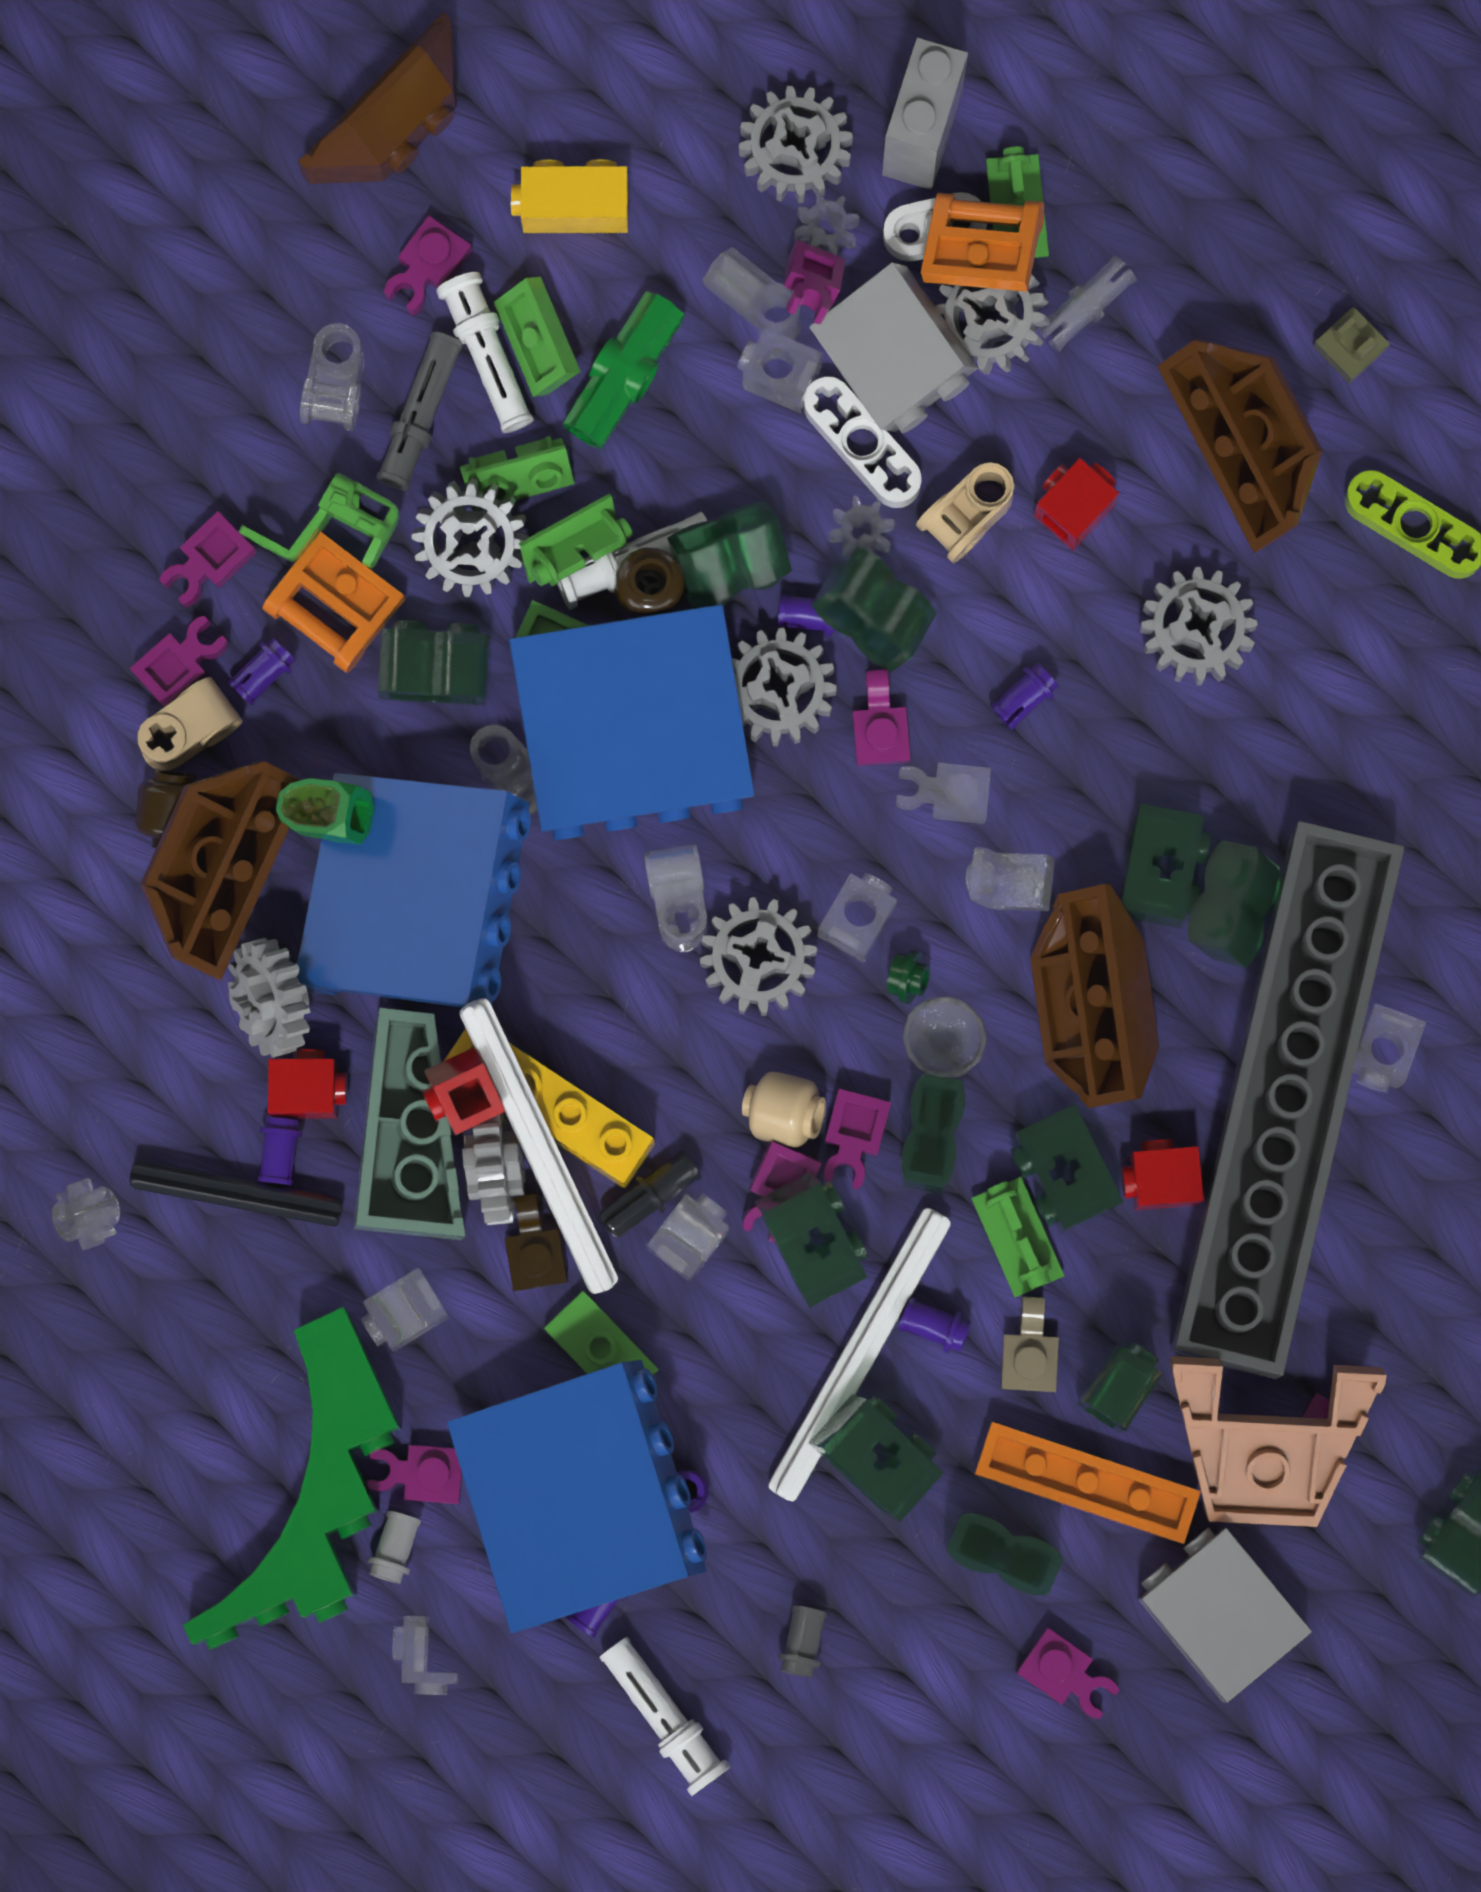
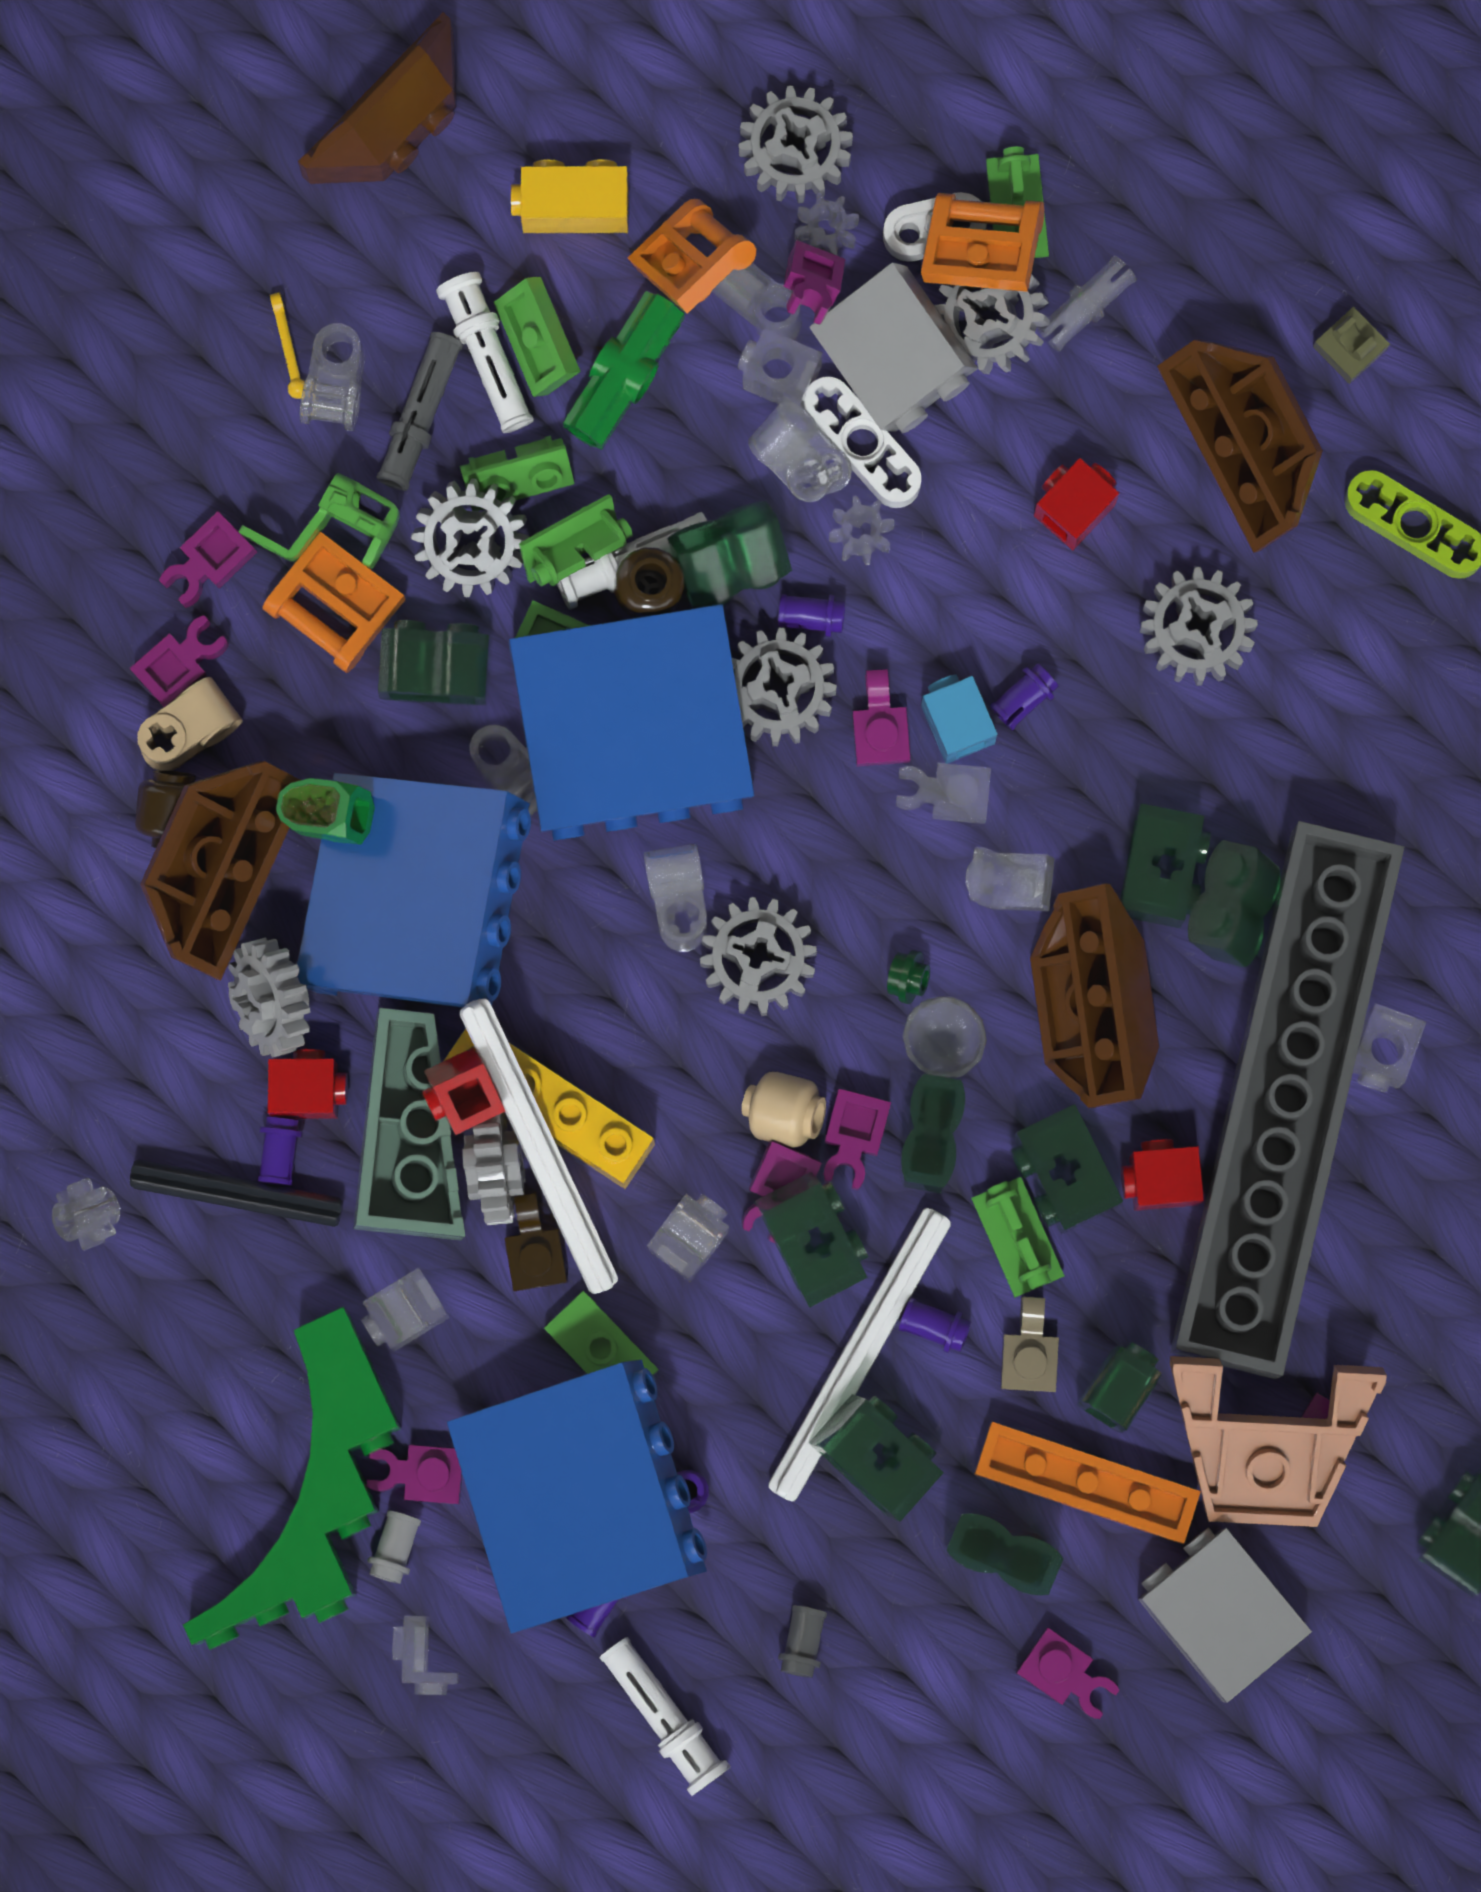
dark purple pin [227,637,296,706] -> none
magenta plate [384,215,472,316] -> none
black axle [599,1150,702,1238] -> none
clear green brick [812,546,937,672] -> none
clear brick [817,873,897,963] -> none
light grey brick [882,38,968,190] -> none
tan piece [916,462,1014,564] -> none
none -> yellow hinge [270,292,308,399]
none -> orange plate [627,198,756,314]
none -> clear piece [748,400,852,502]
none -> dark azure brick [921,674,998,764]

